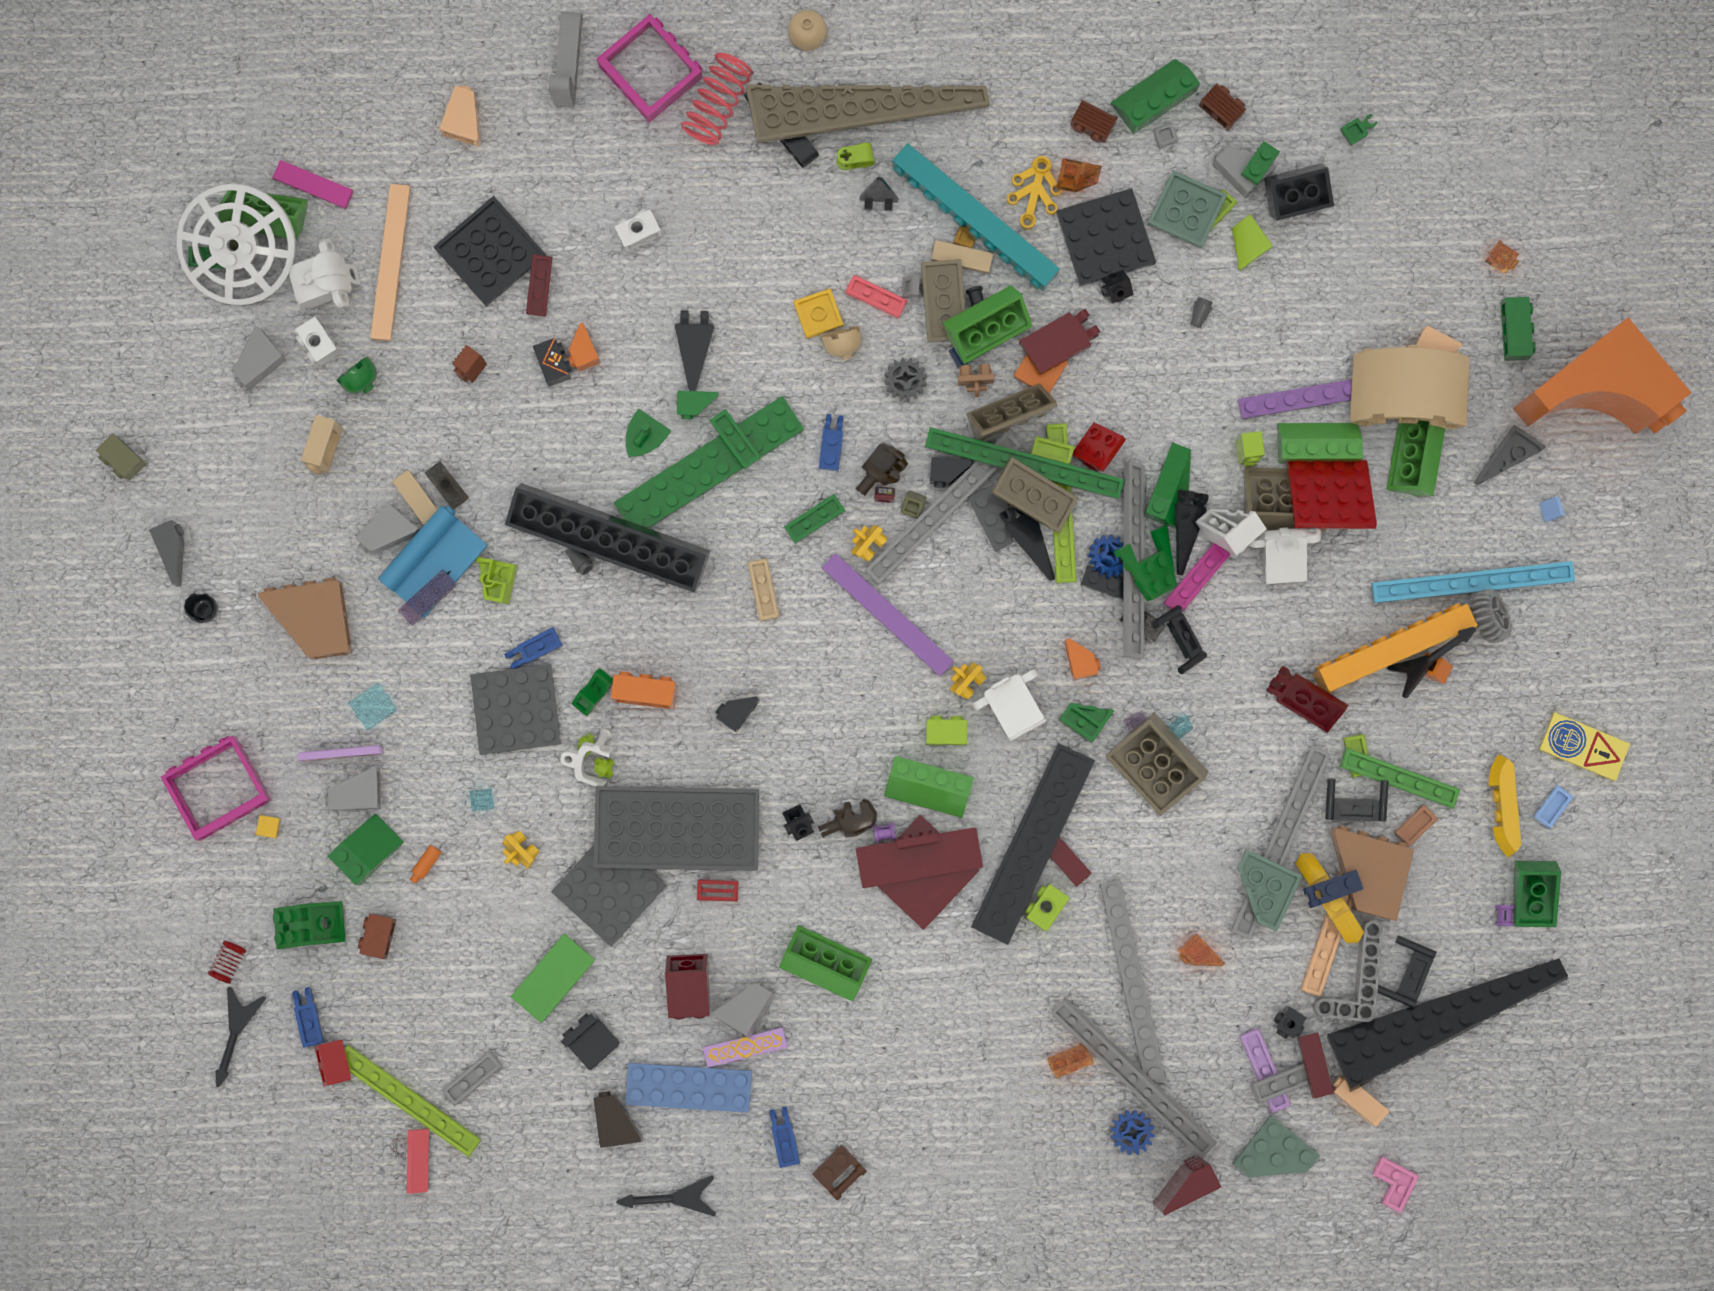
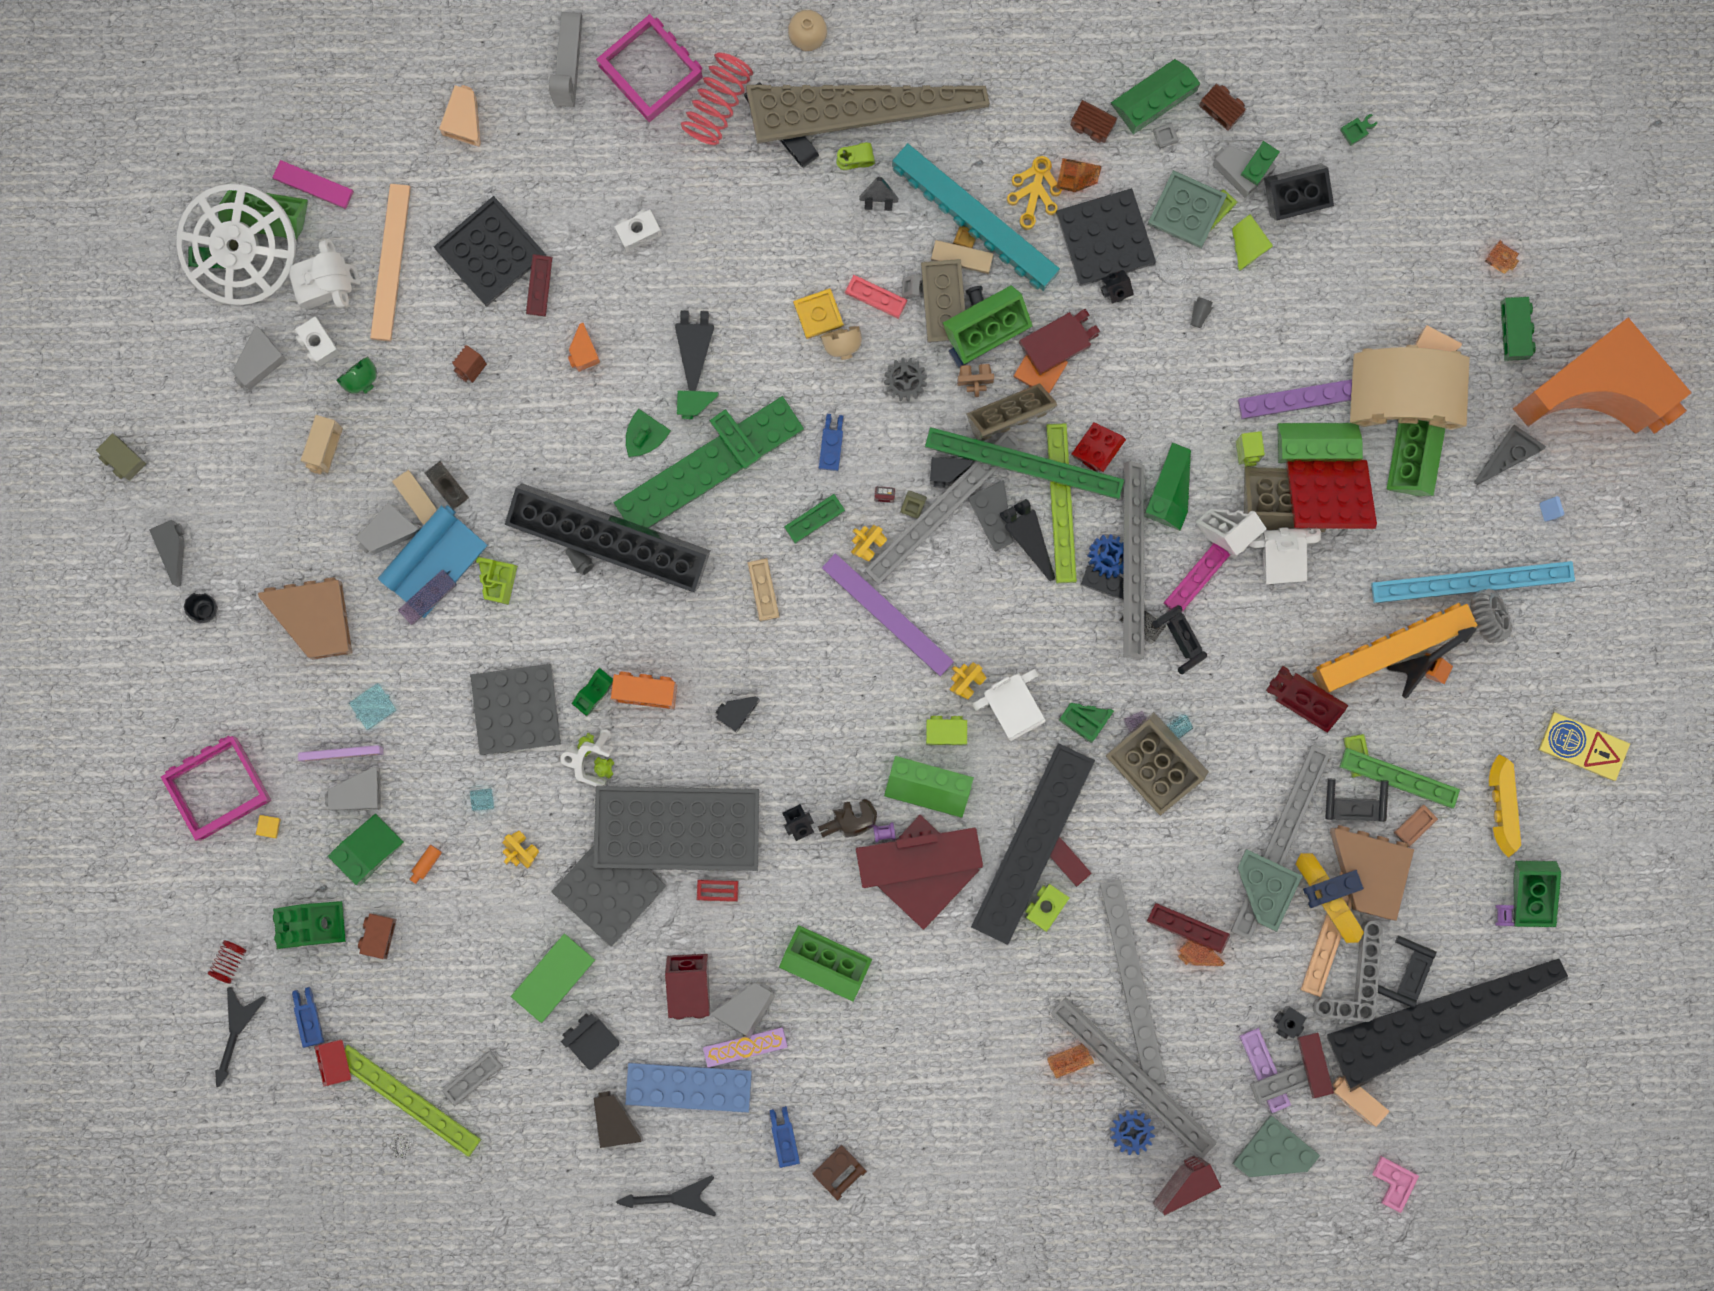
coral tile [406,1128,429,1194] -> none
blue hinge [504,627,563,669] -> none
black brick [533,338,572,387] -> none
dark brown piece [855,442,908,496] -> none
dark tan plate [990,457,1078,533] -> none
lime tile [1031,436,1075,465] -> none
orange slope [1064,638,1101,681] -> none
green wing [1114,524,1177,601] -> none
black flag [1176,489,1209,576] -> none
light blue tile [1533,785,1574,829] -> none
none -> dark red tile [1147,903,1230,954]

